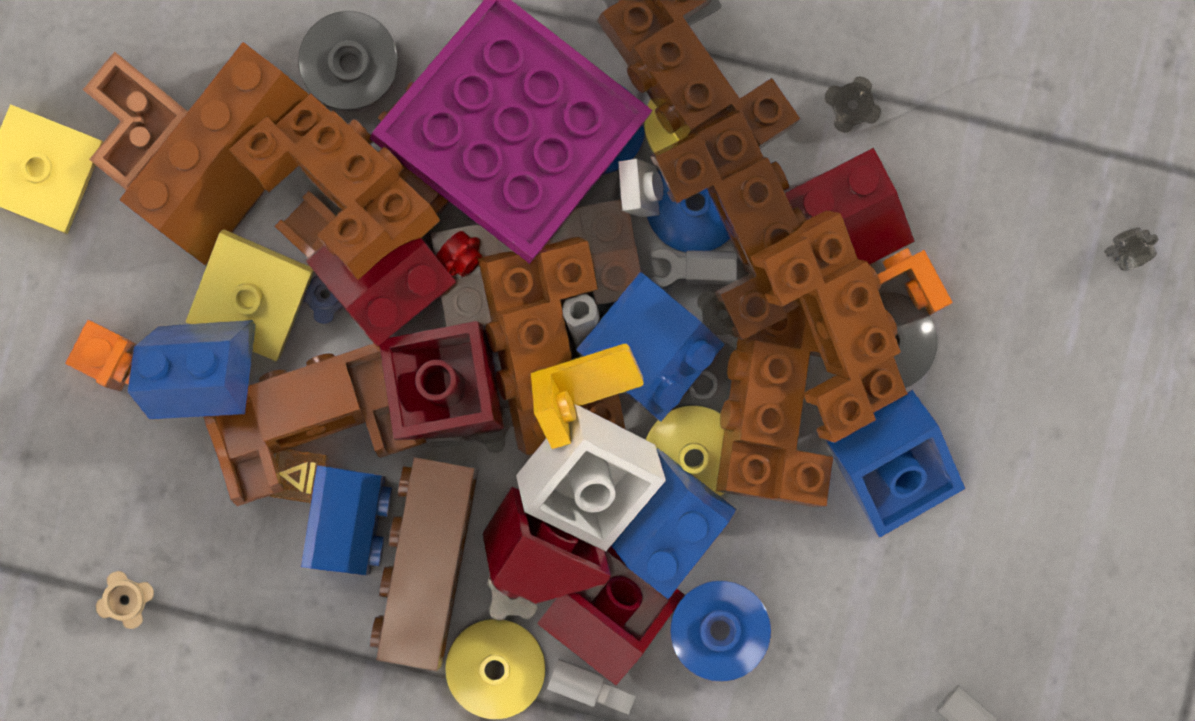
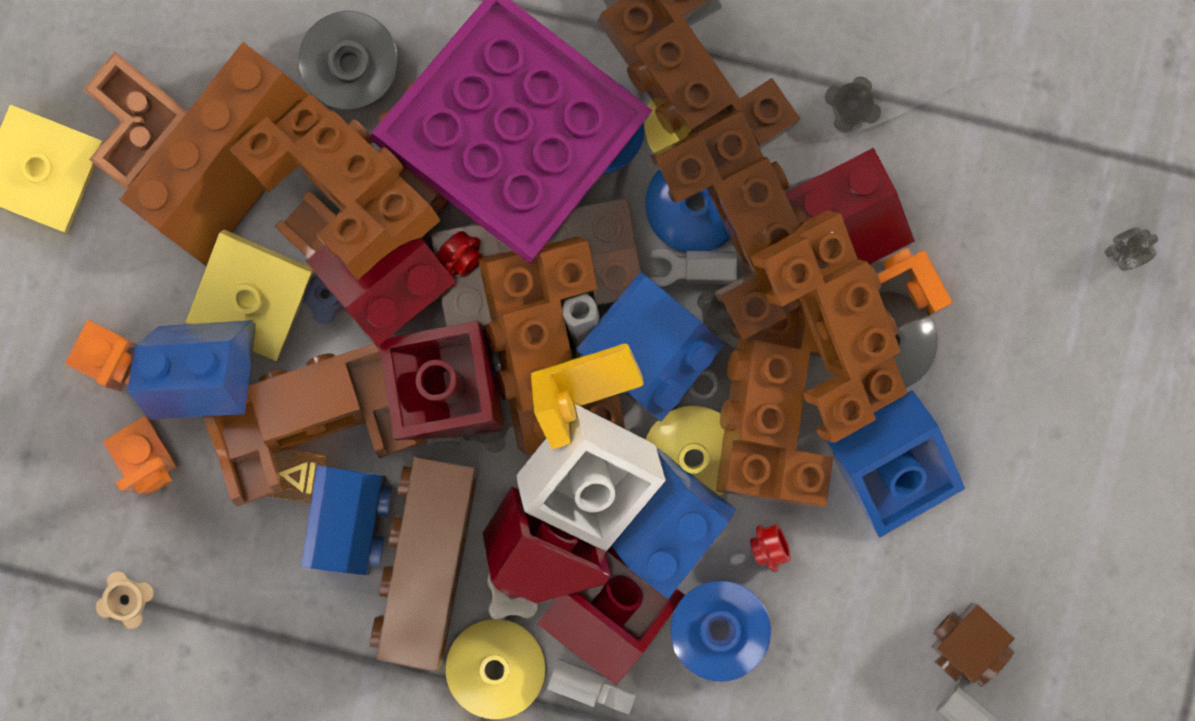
white plate [618,159,663,218] -> none
none -> orange bracket [103,415,179,496]
none -> red plate [750,524,791,572]
none -> reddish brown brick [931,603,1015,687]

